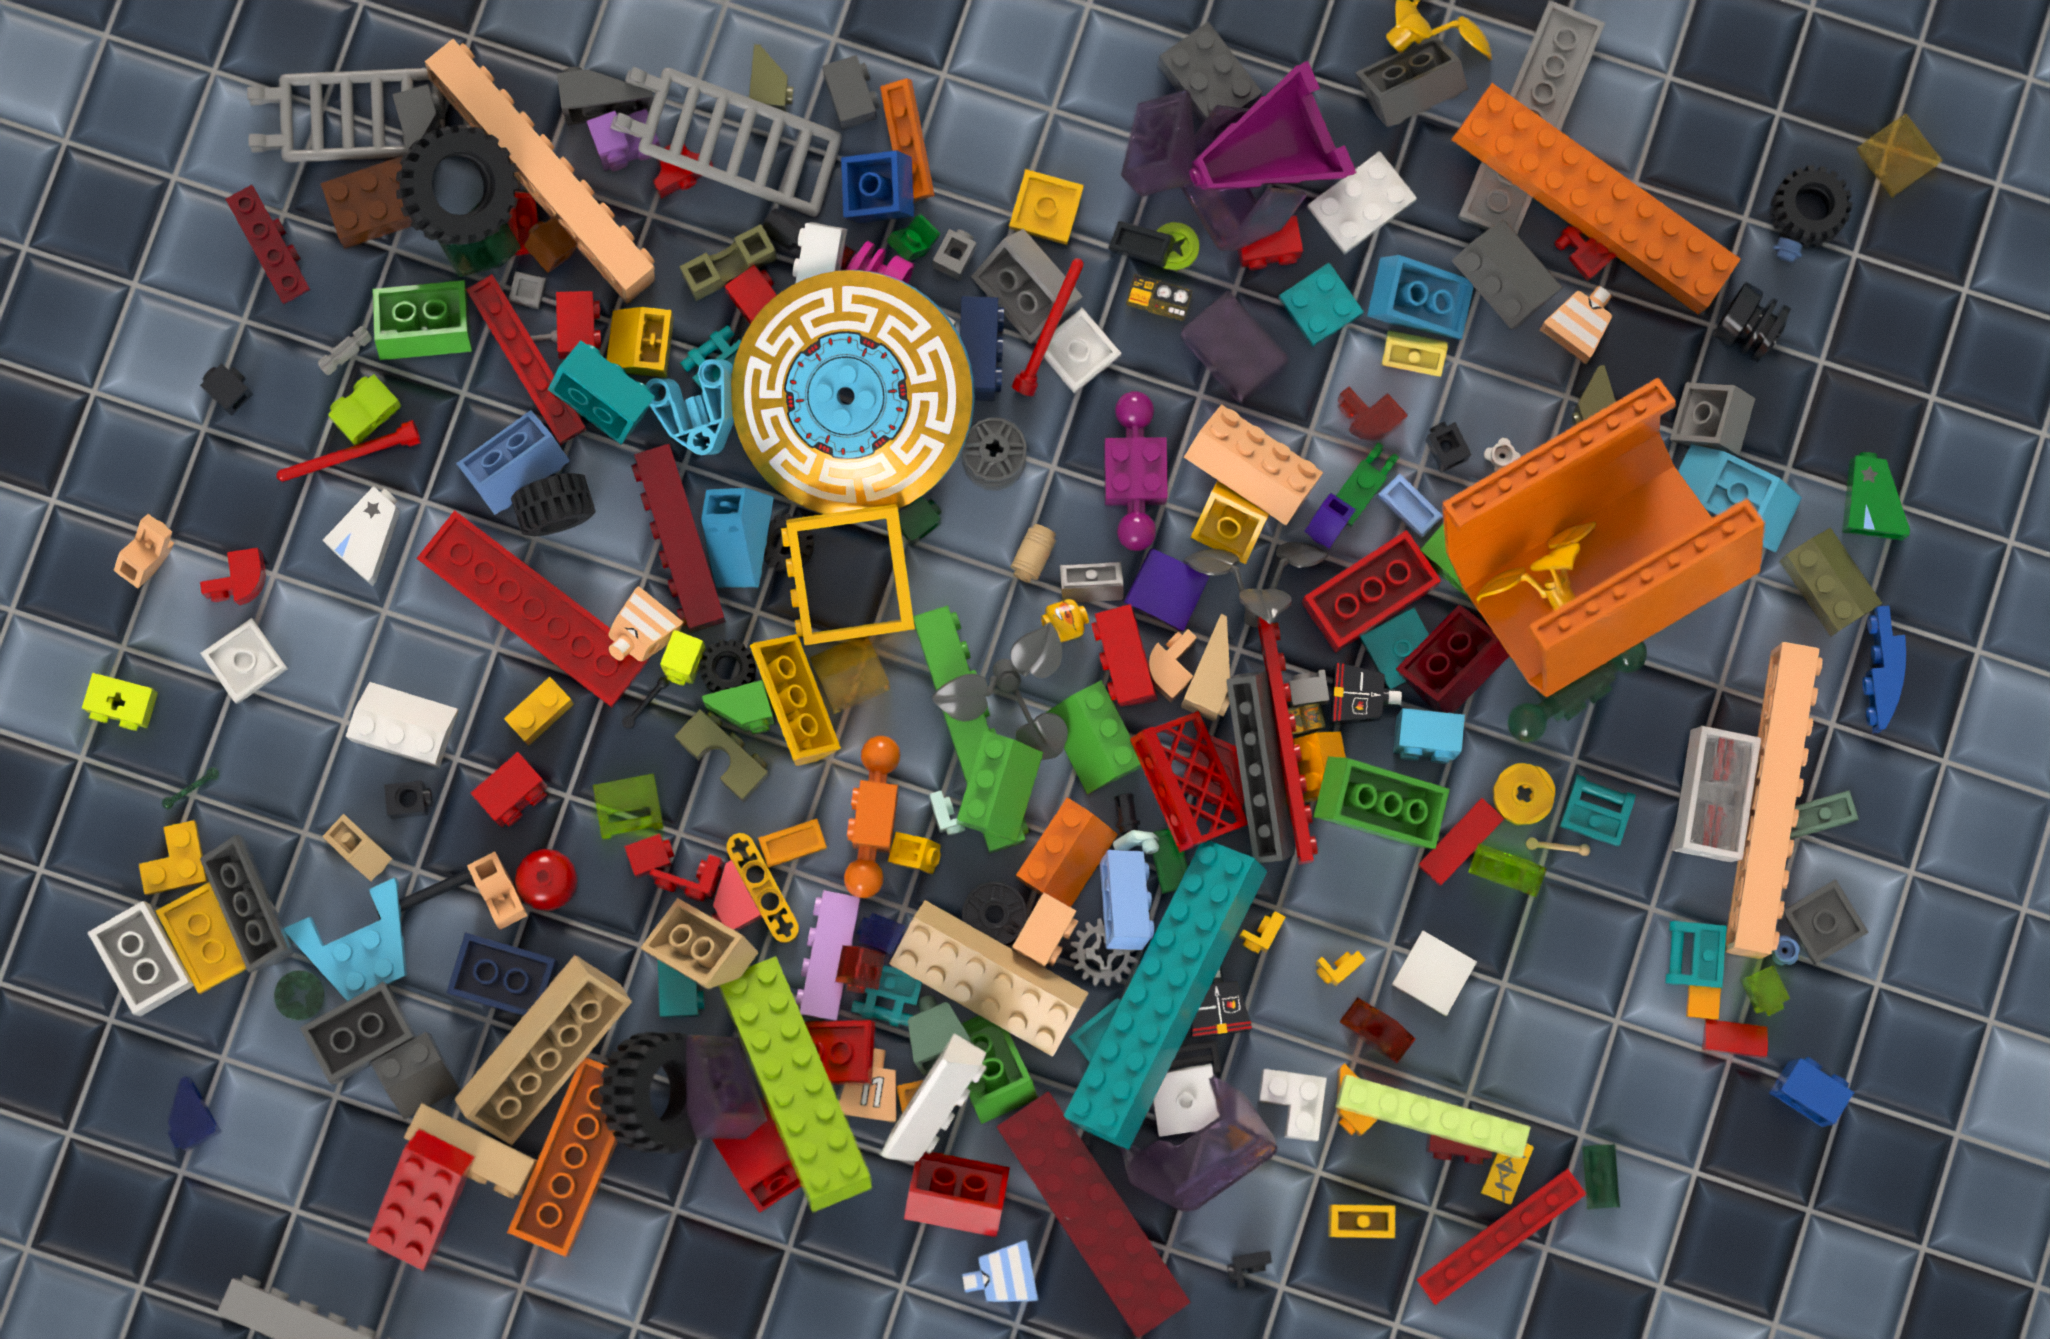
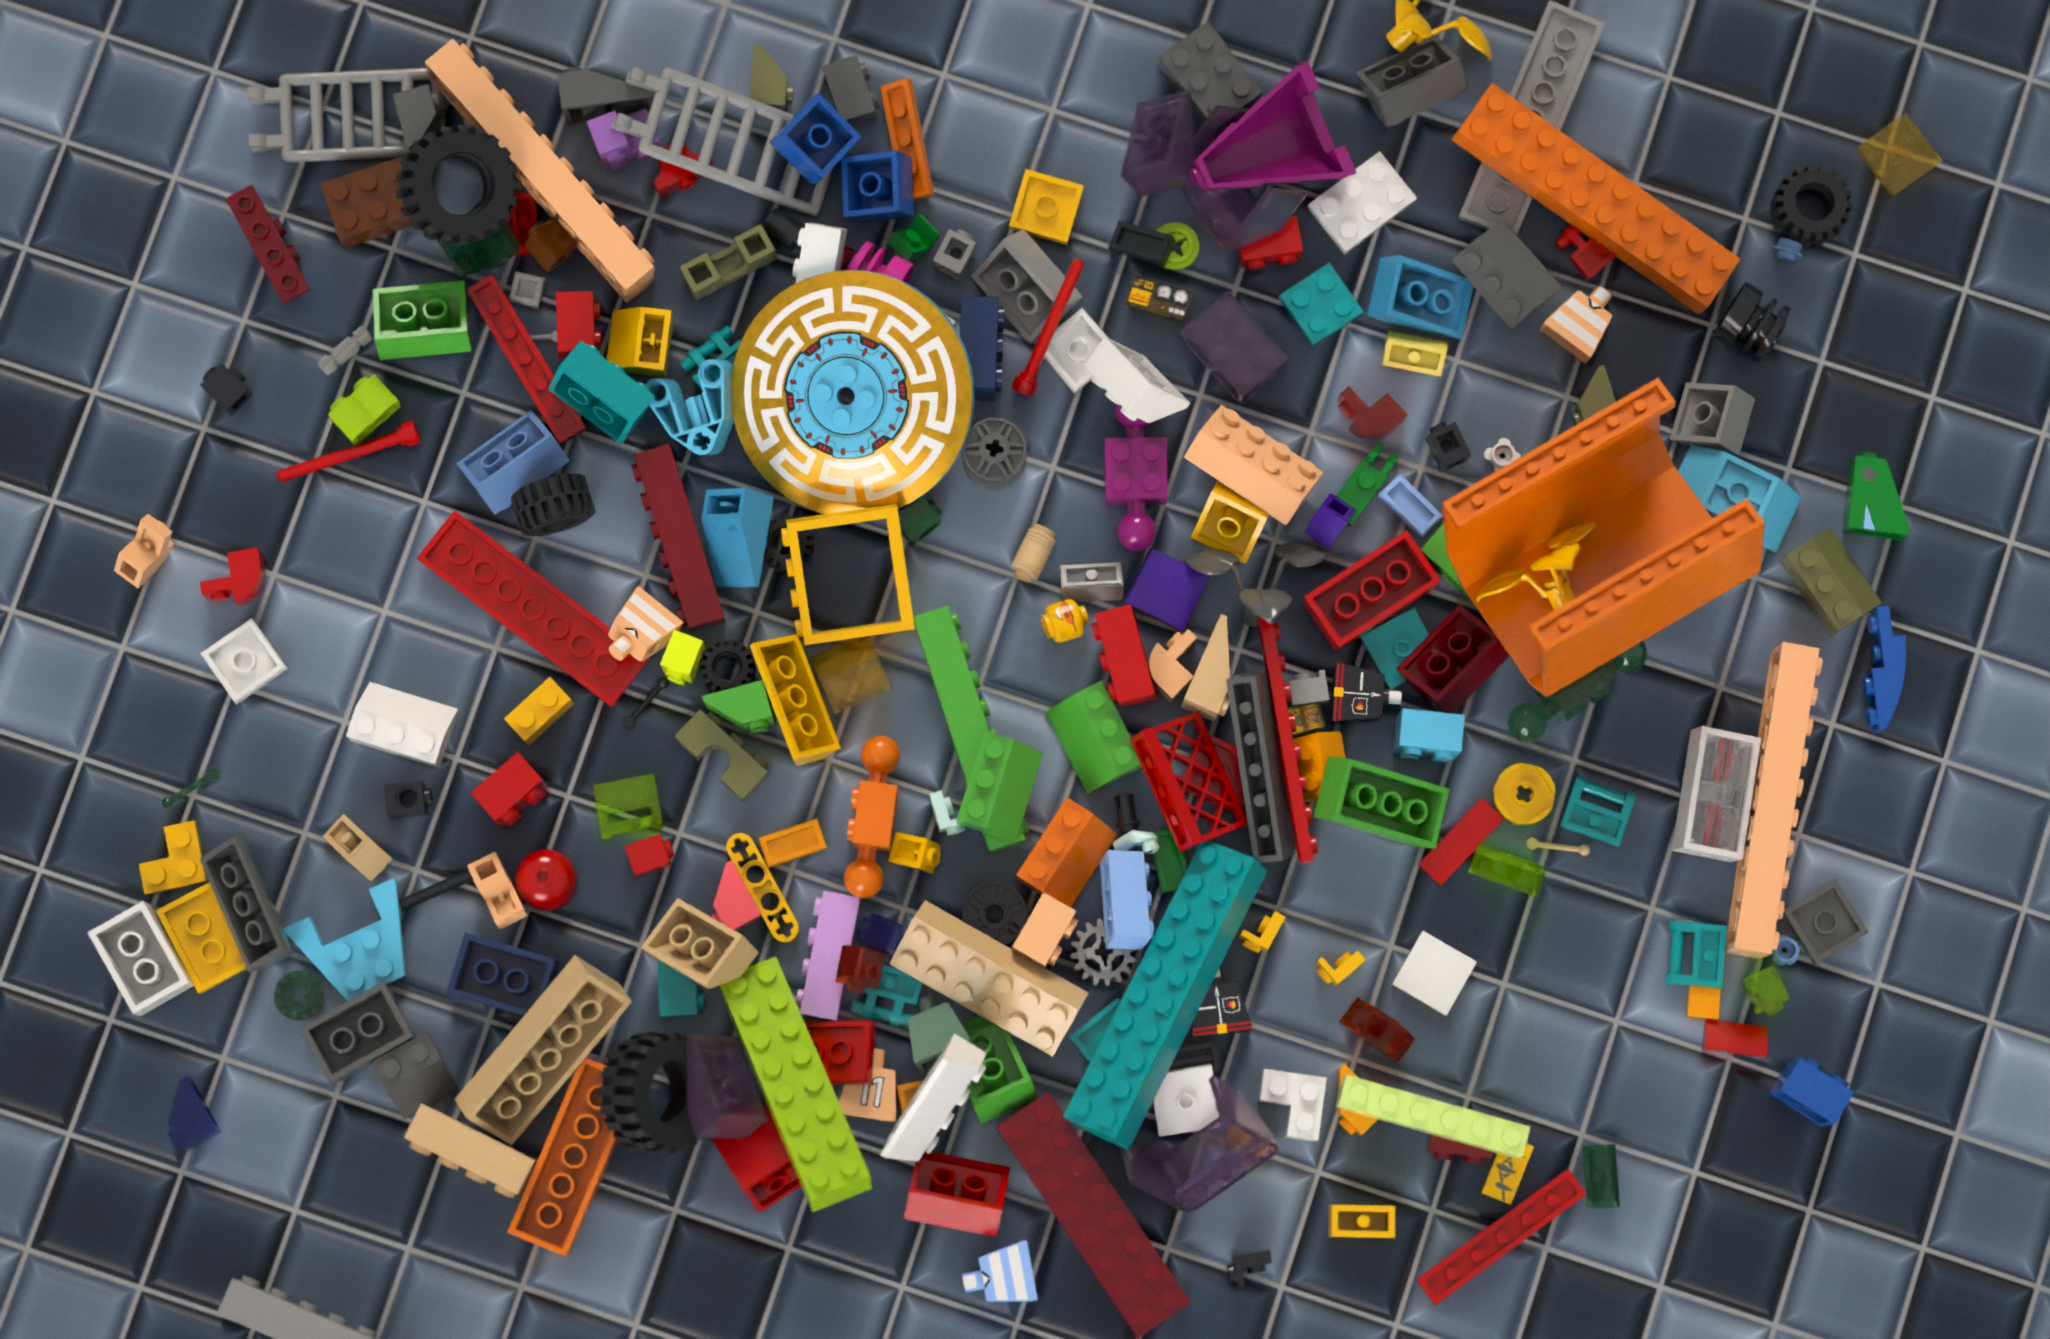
neon yellow brick [82,673,158,731] -> none
white slope [323,486,400,586] -> none
brick [367,1128,475,1270] -> none
red bracket [649,854,725,902] -> none
red brick [725,265,777,324] -> none
dark grey plant [932,622,1068,760] -> none
sand green tile [1790,790,1859,840] -> none
none -> blue brick [769,93,862,185]
none -> white slope [1084,336,1190,423]

